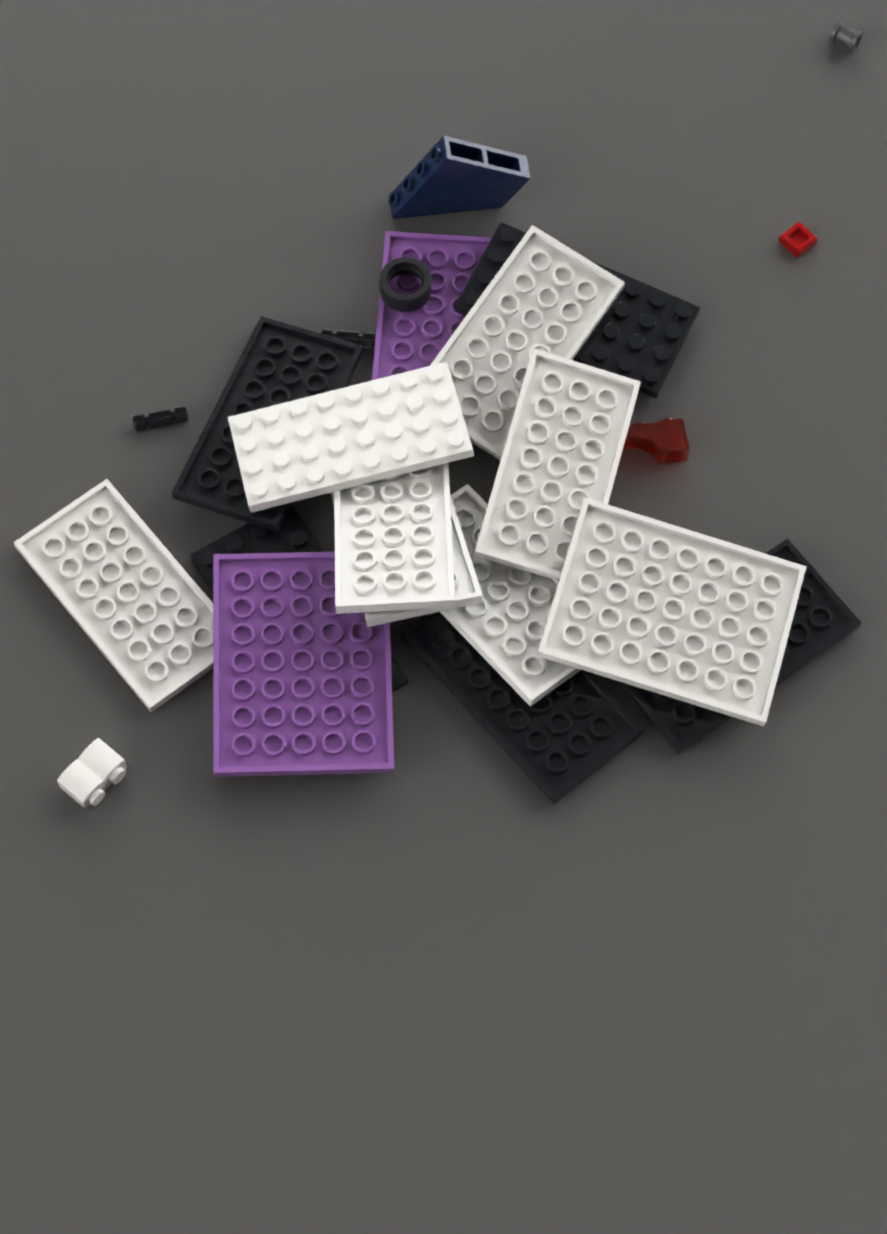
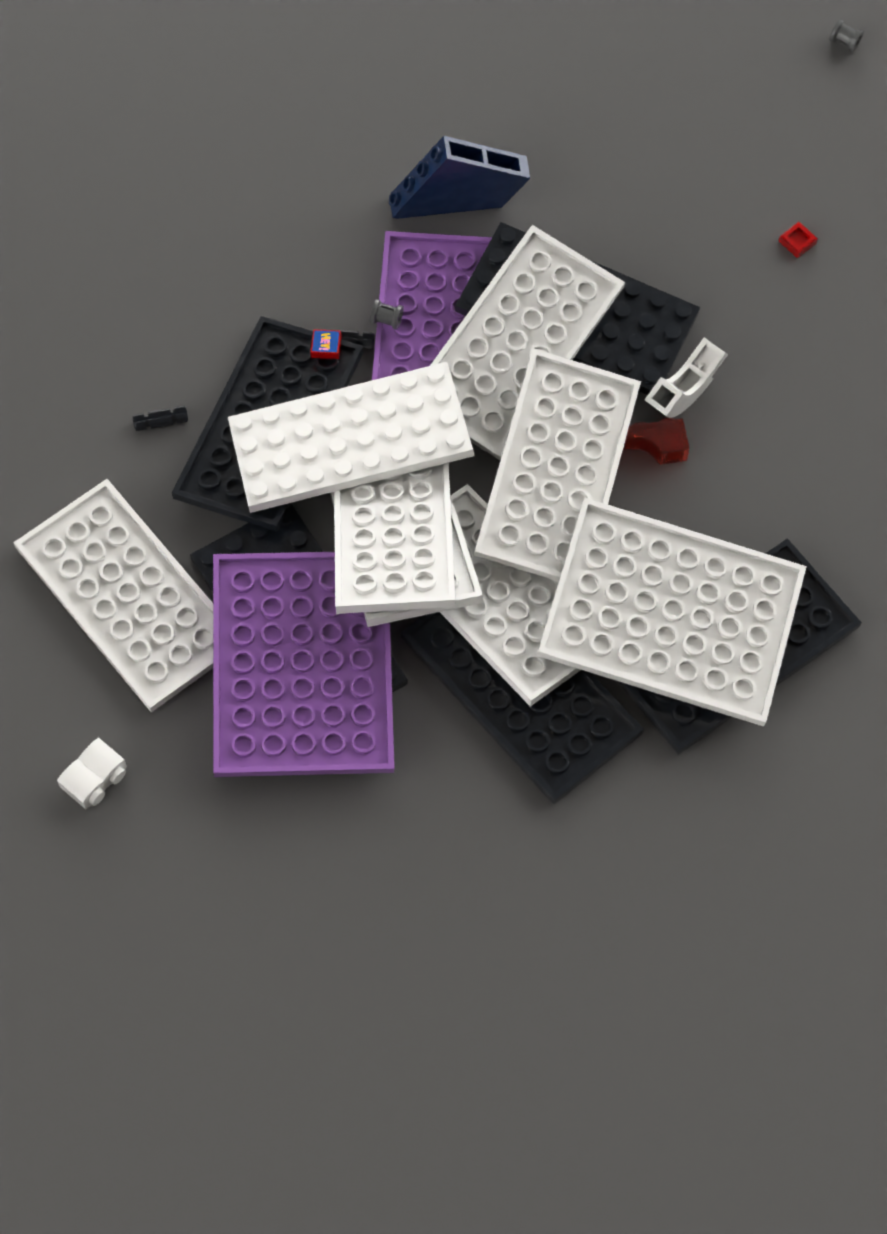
black tyre [379,257,432,312] -> none
none -> tile [310,329,342,359]
none -> dark grey bush [370,299,404,330]
none -> white arch [644,337,728,418]

